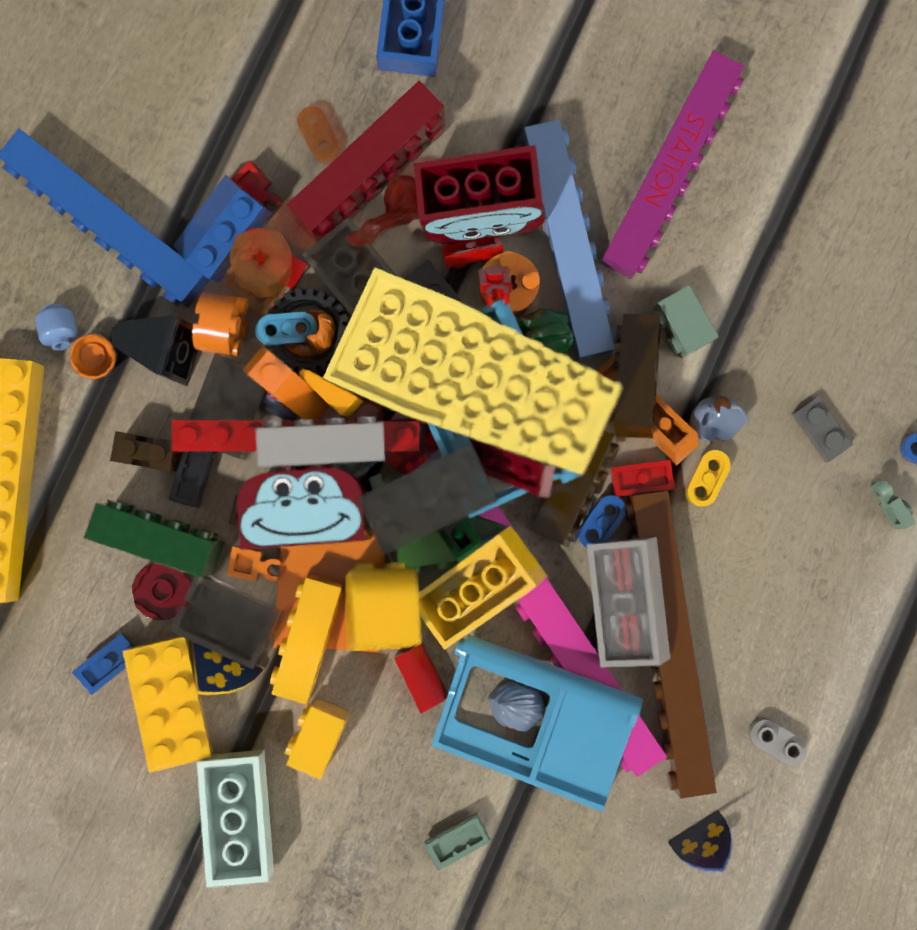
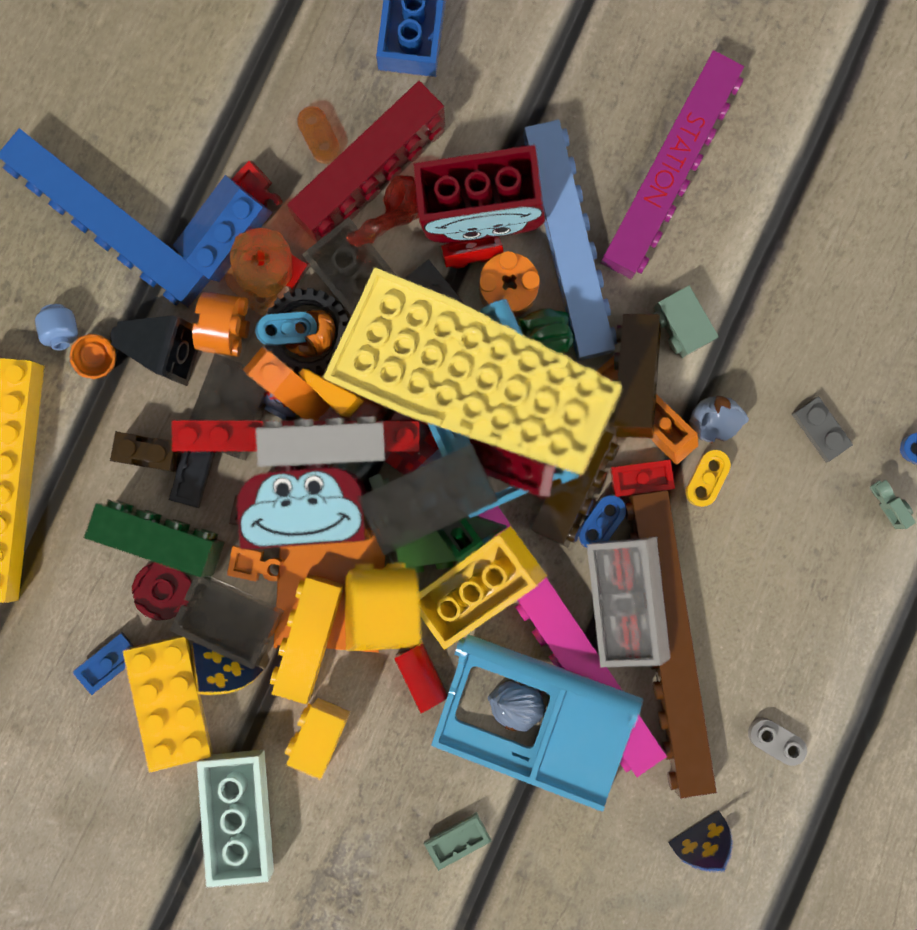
red plate [478,265,512,306] -> none

